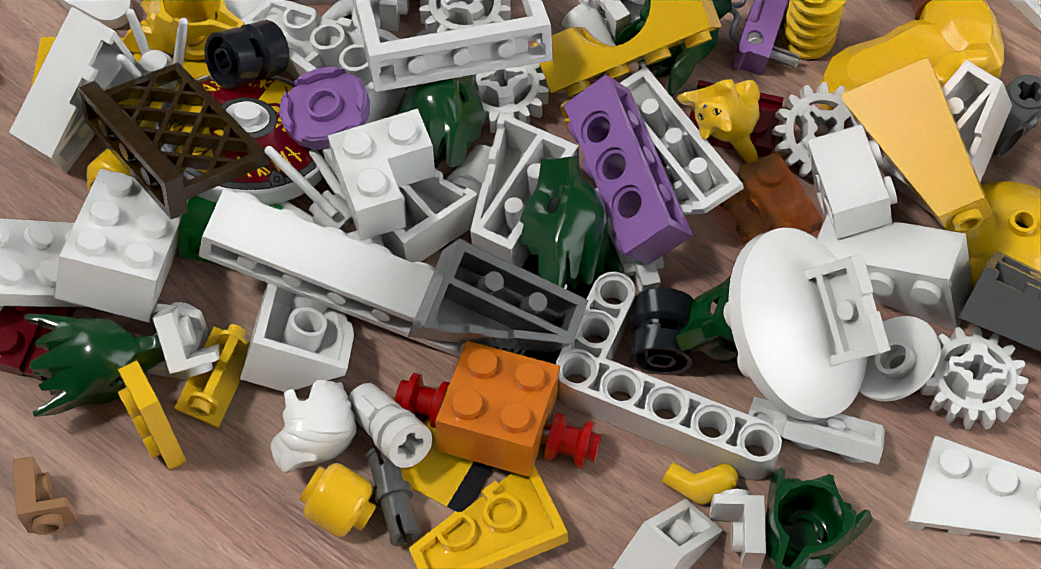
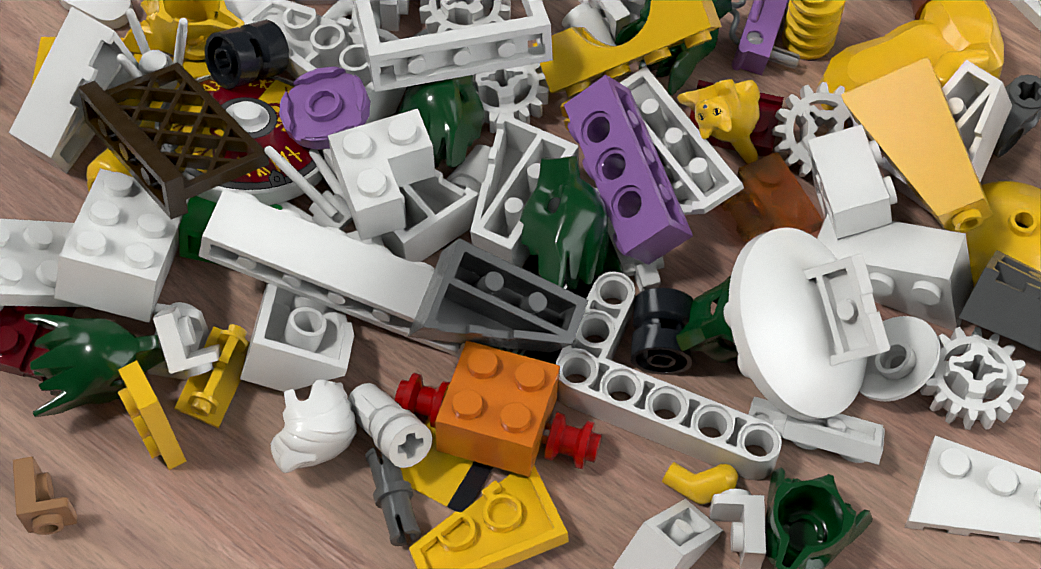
yellow head [299,463,376,537] -> none

